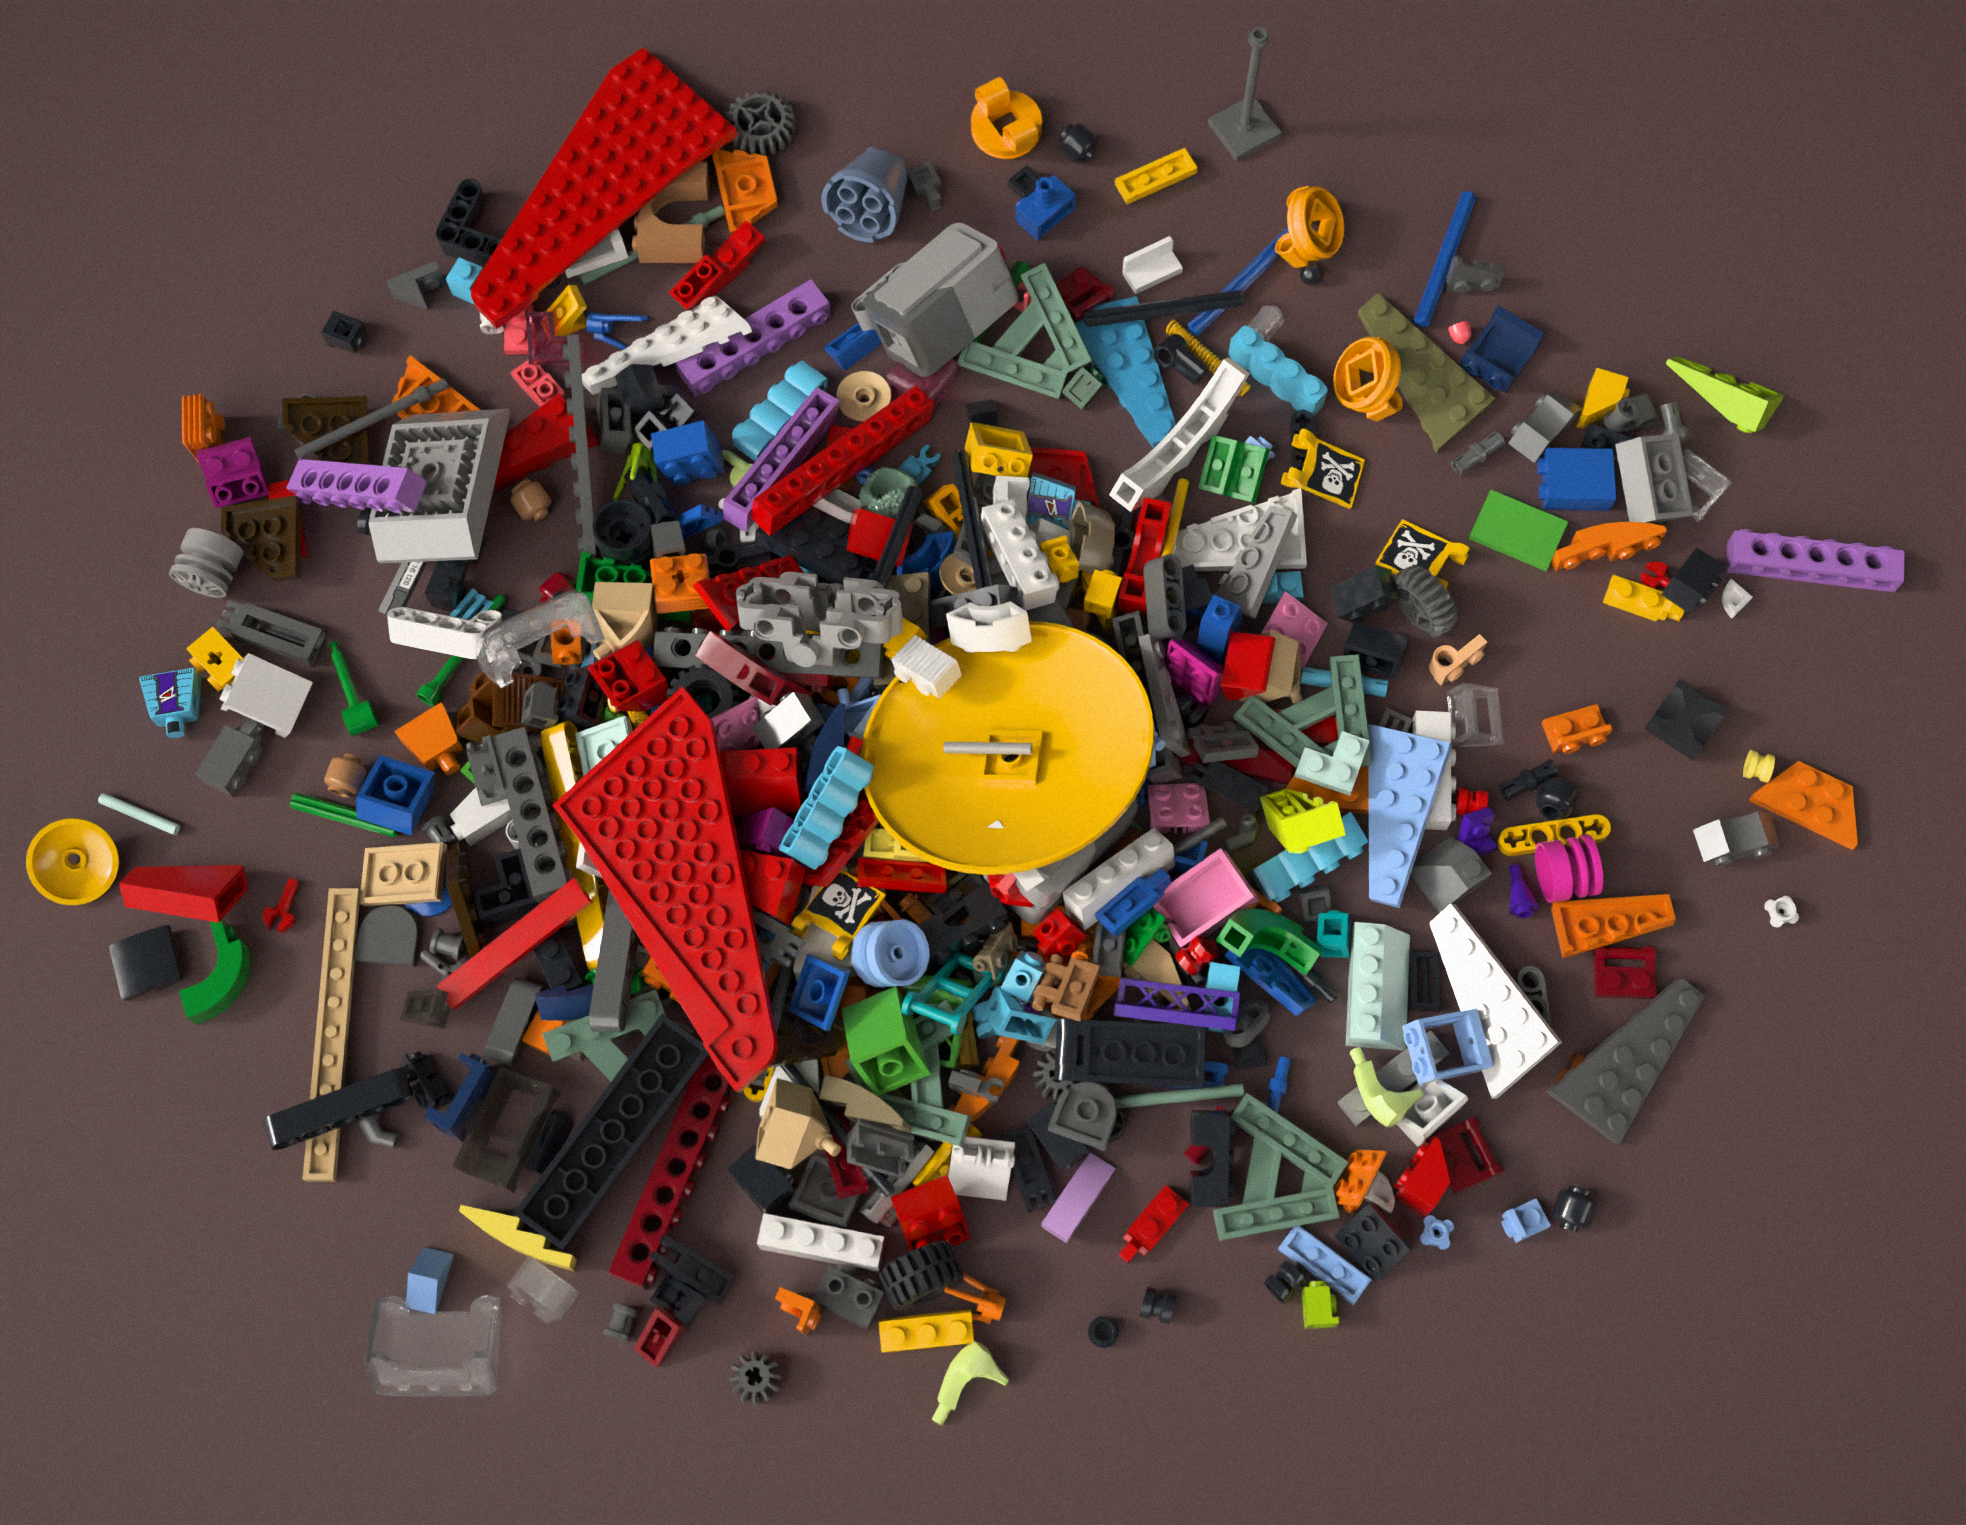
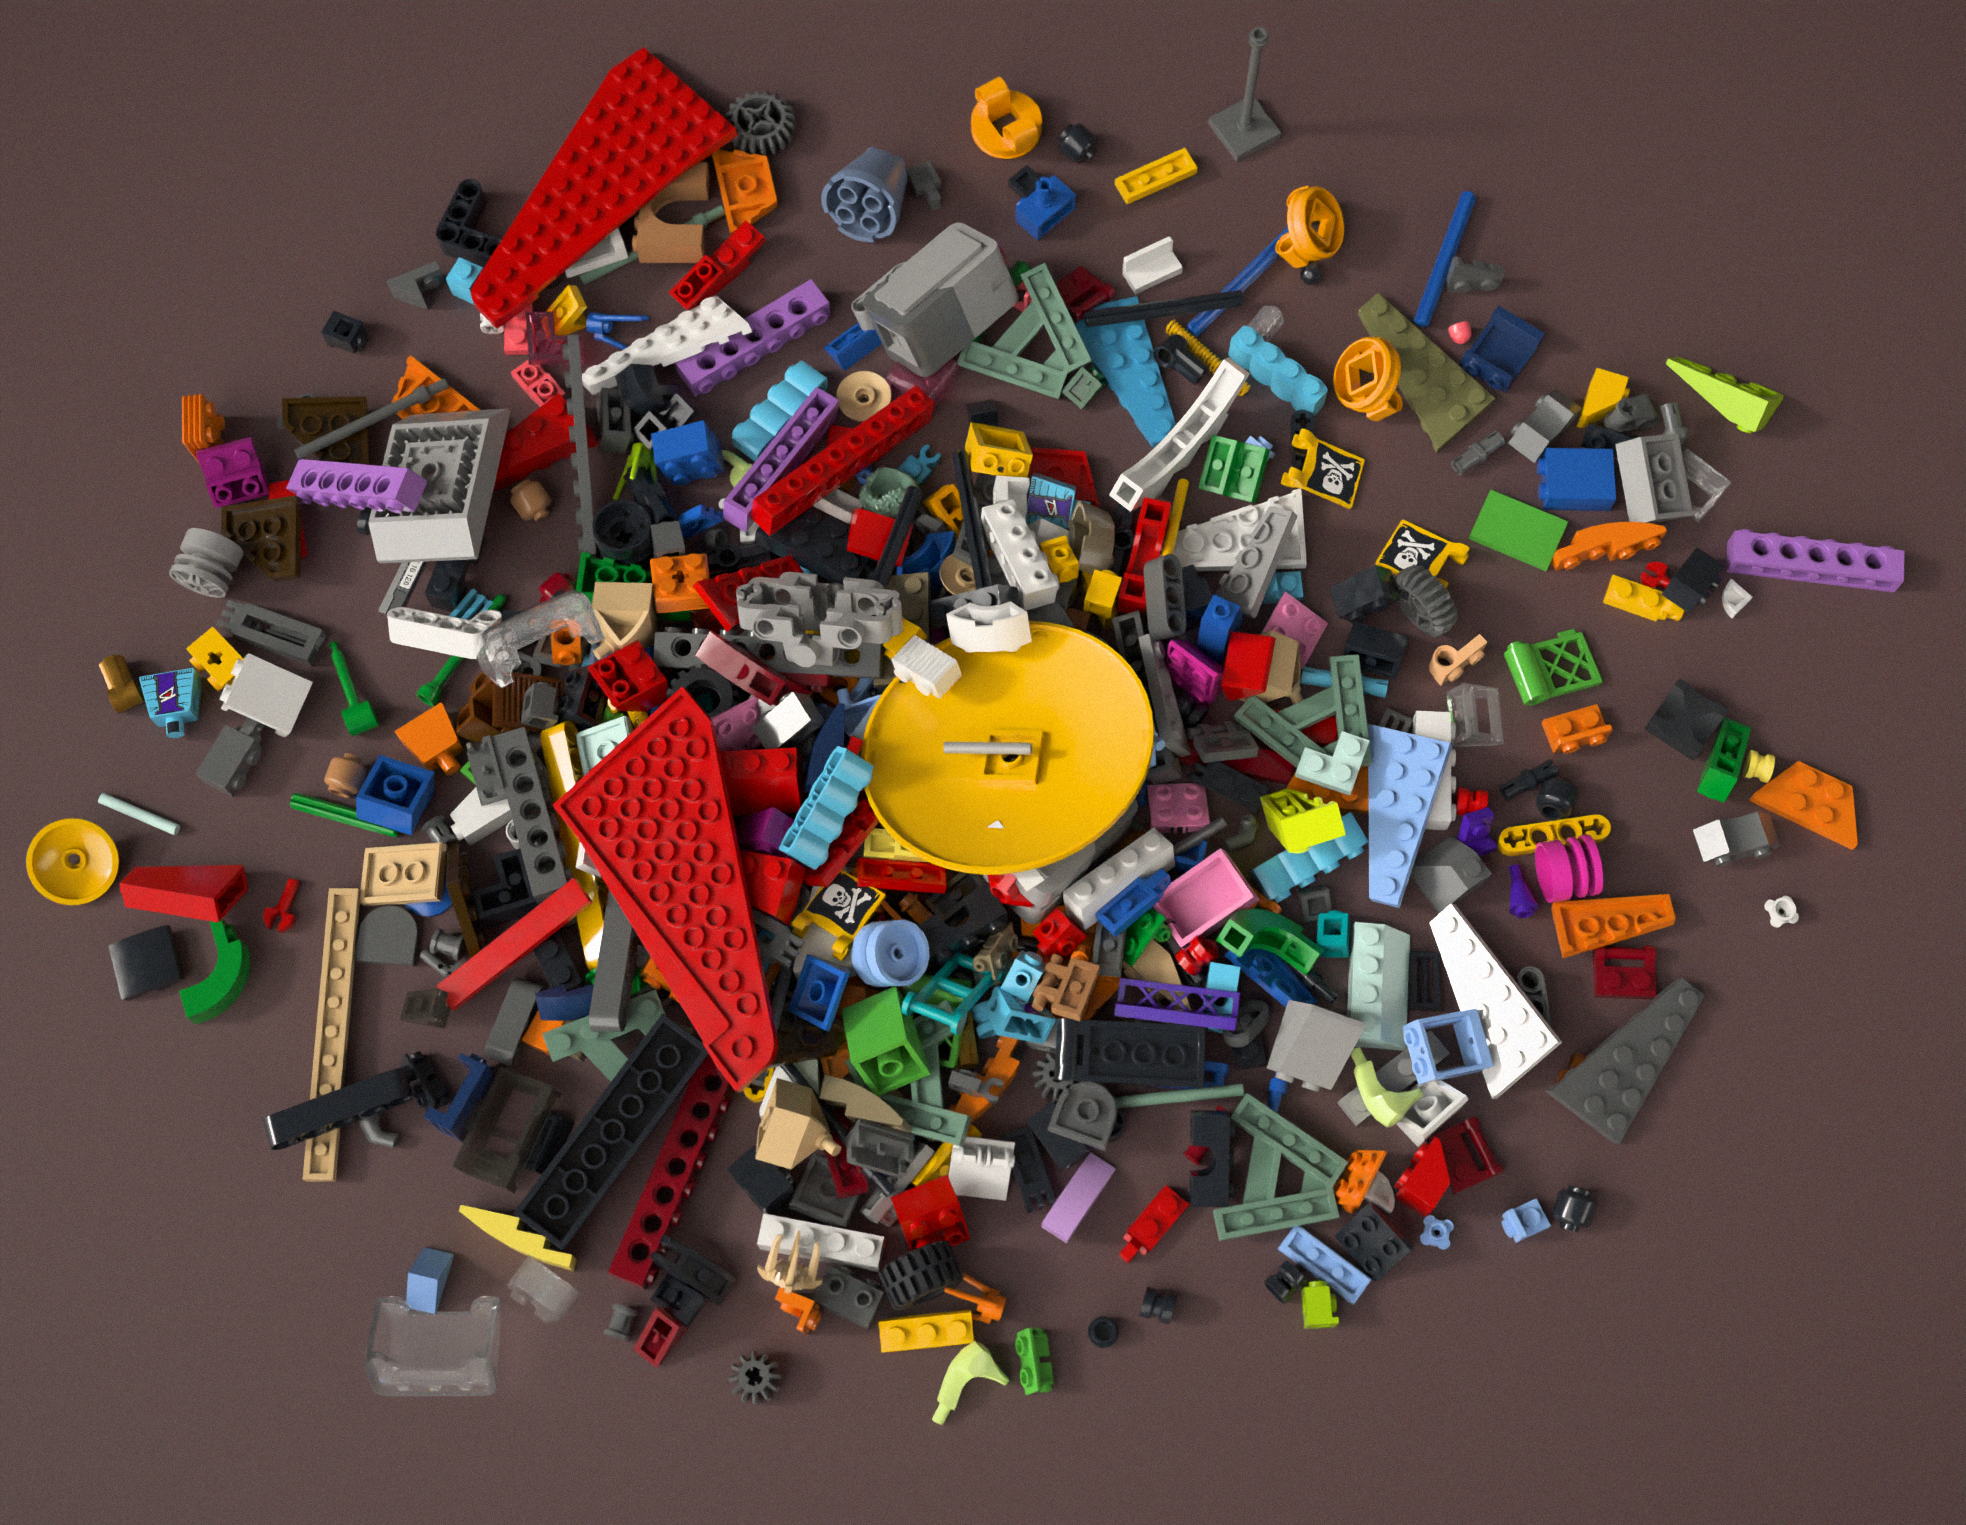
none -> pearl gold piece [99,654,145,714]
none -> tan piece [758,1230,823,1294]
none -> bright green hinge [1015,1327,1054,1395]
none -> light grey slope [1267,1000,1366,1092]
none -> bright green piece [1504,629,1603,706]
none -> green slope [1697,717,1751,803]

